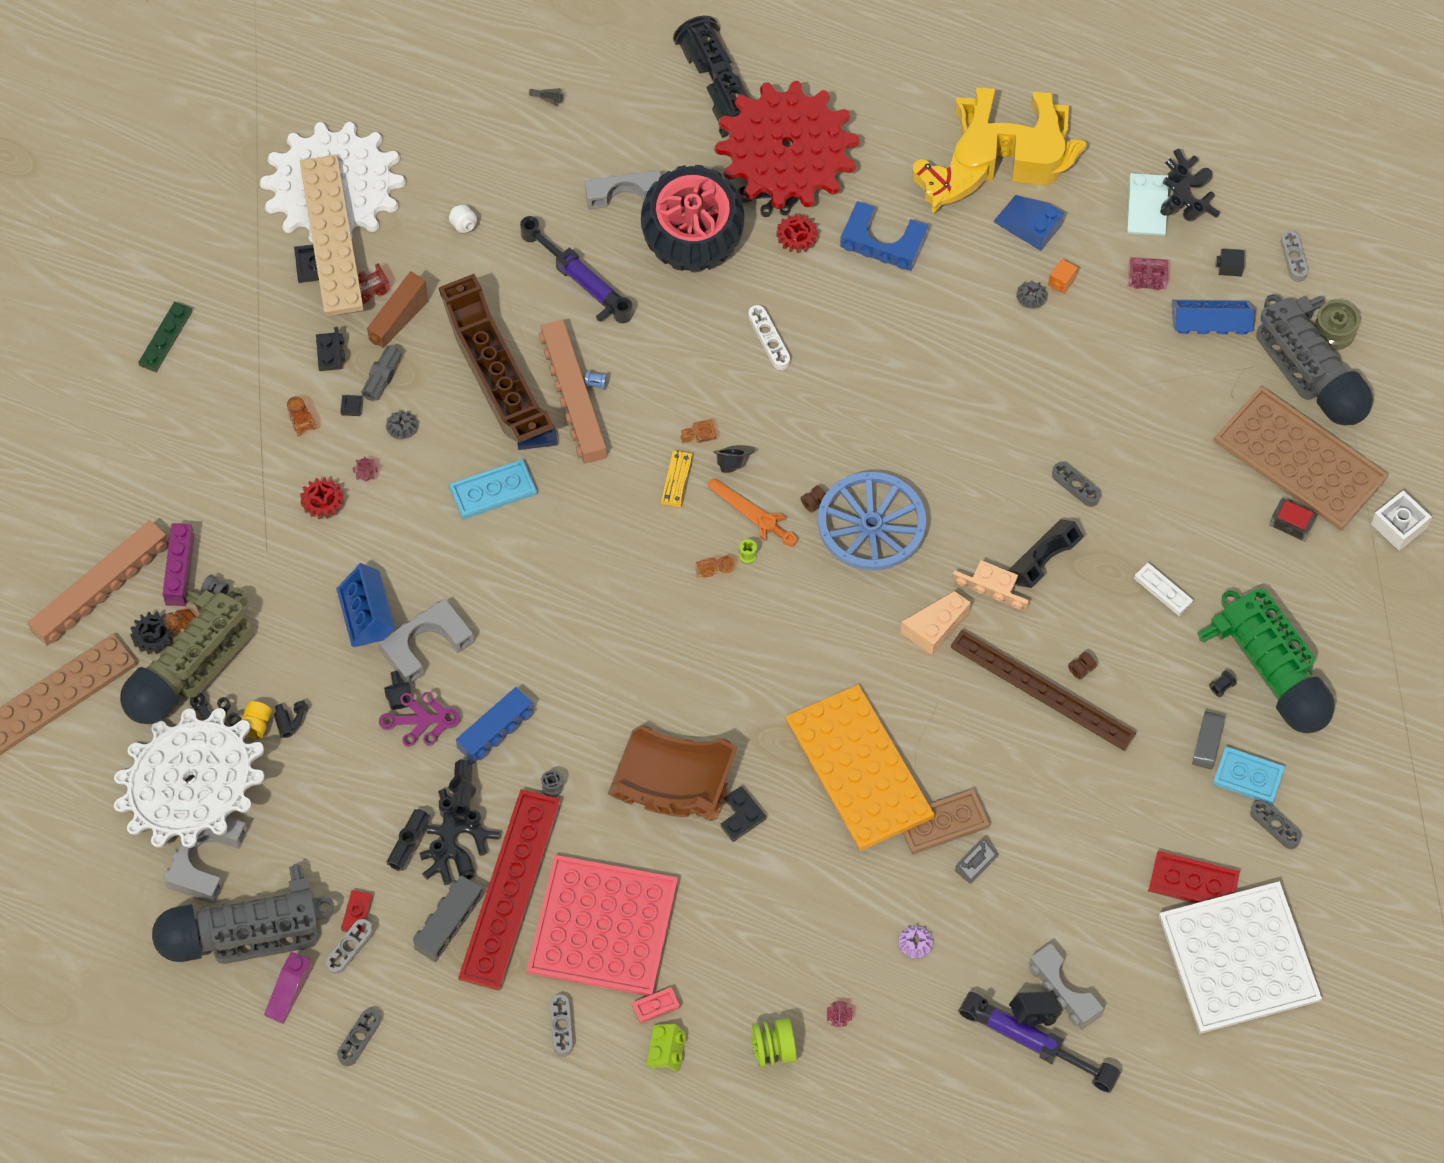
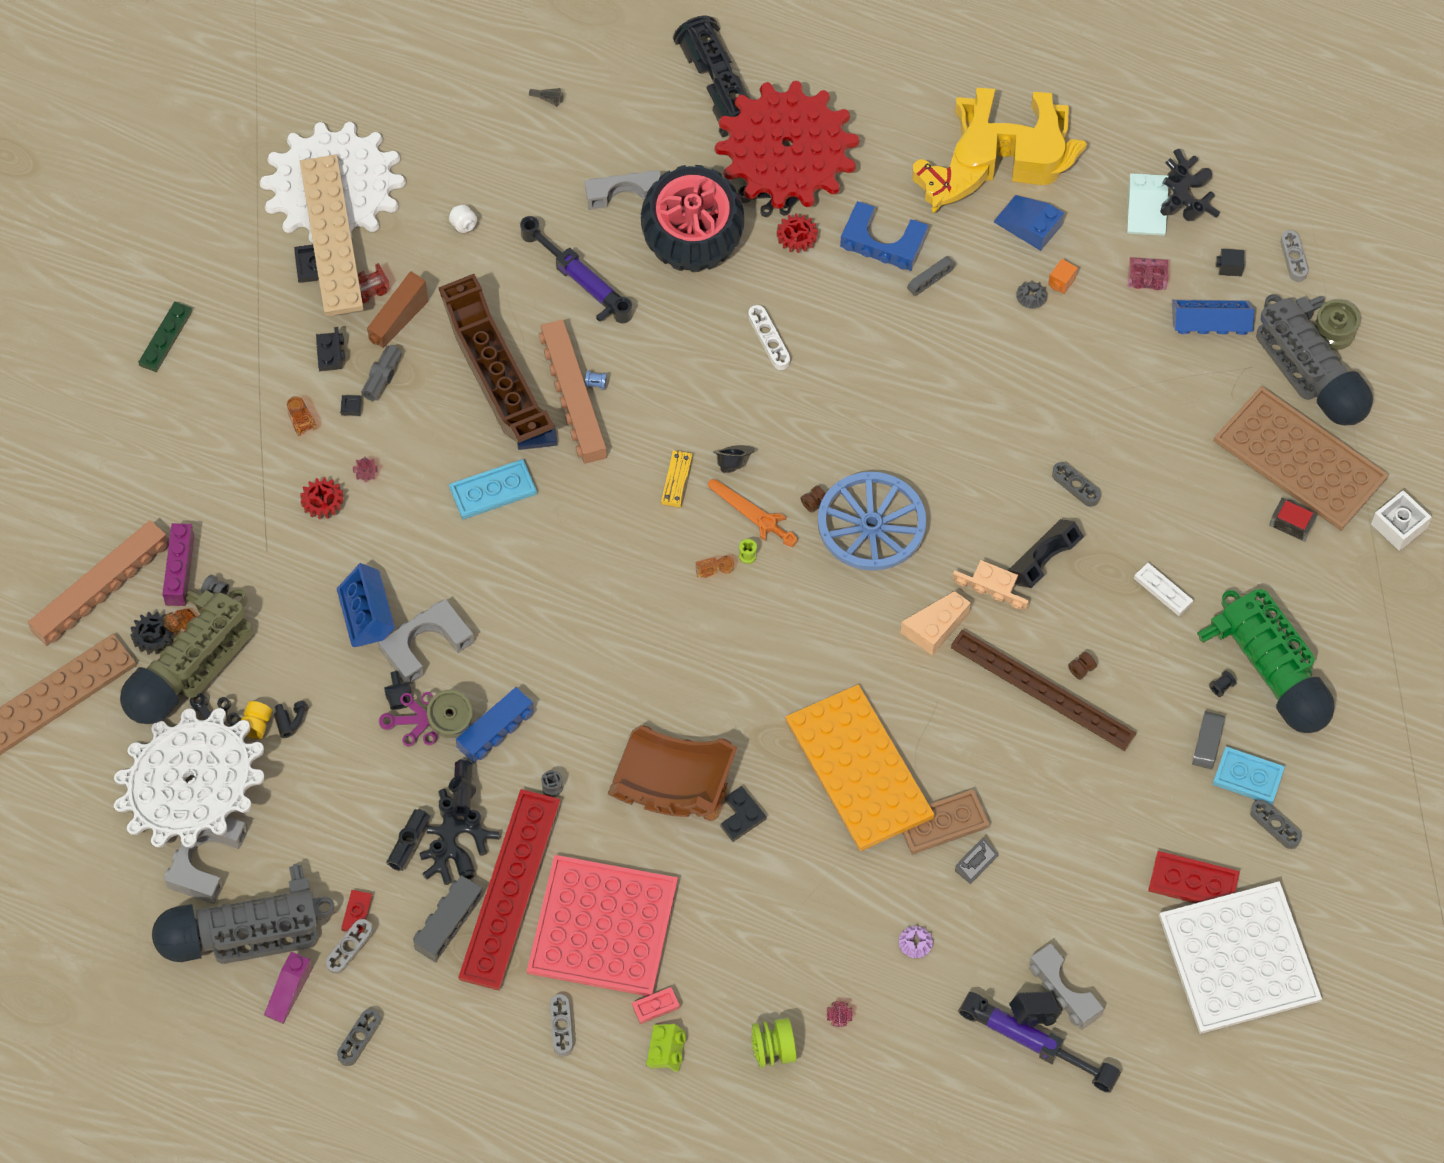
dark grey gear [386,410,418,439] -> none
clear orange plate [680,419,717,443] -> none
none -> olive wheel [427,690,472,738]
none -> dark grey beam [907,256,956,296]

